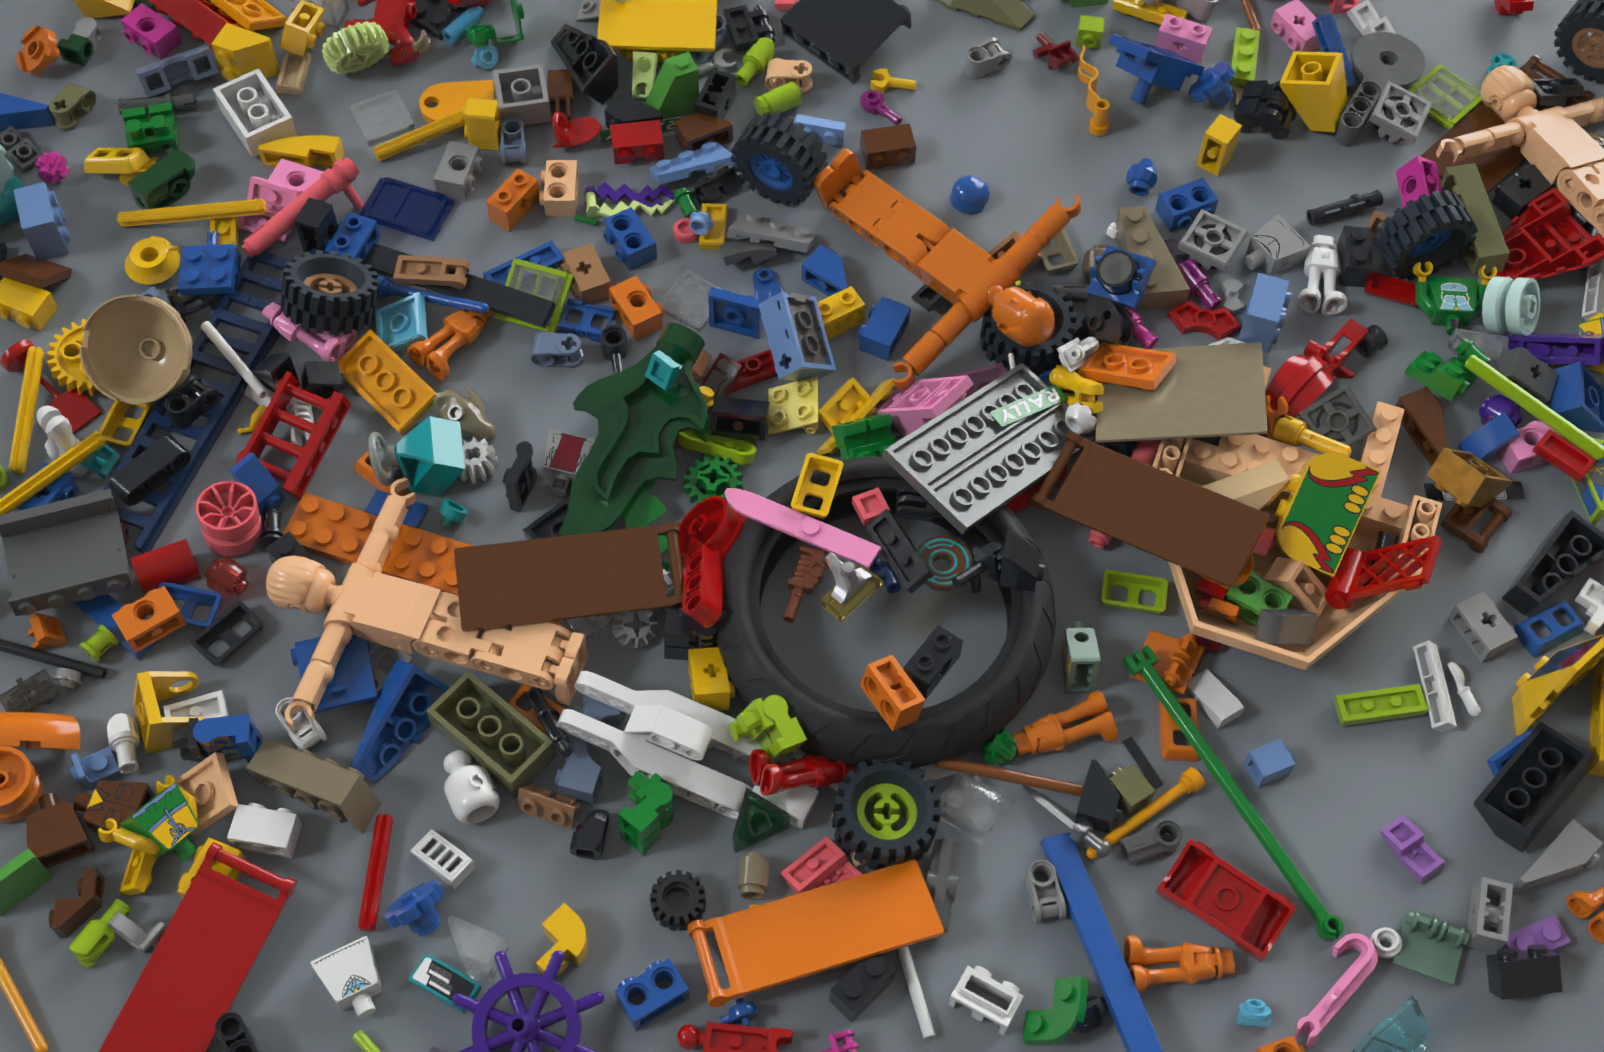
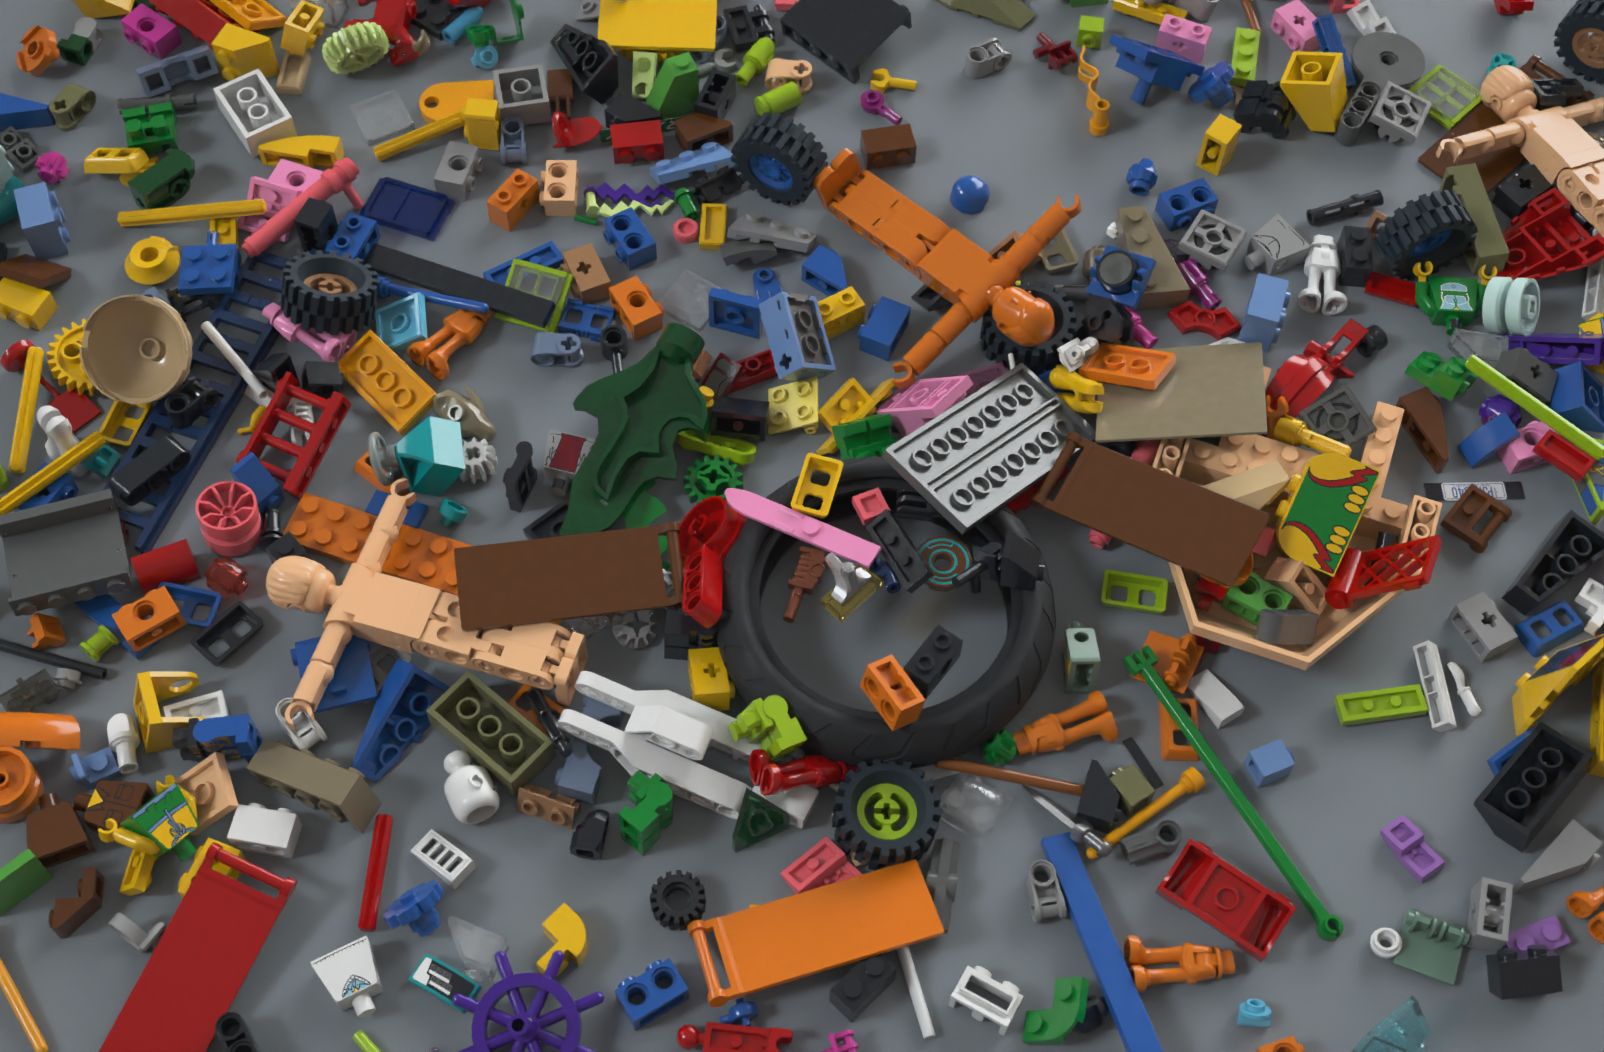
lime arm [69,899,132,968] -> none
medium nougat plate [393,255,471,289] -> none
teal tile [645,350,682,390] -> none
light blue plate [689,211,714,235] -> none
dark tan brick [738,852,770,900] -> none
light blue plate [795,114,846,147] -> none
sticker [990,385,1068,427] -> none
white plate [1065,402,1097,434] -> none
orange tile [1209,597,1241,624] -> none
light grey piece [1221,279,1244,315] -> none
bright pink piece [1295,933,1378,1048] -> none
dark pink brick [1396,155,1442,208] -> none
pearl gold slope [1427,448,1513,508] -> none
green pin [1455,338,1491,364] -> none

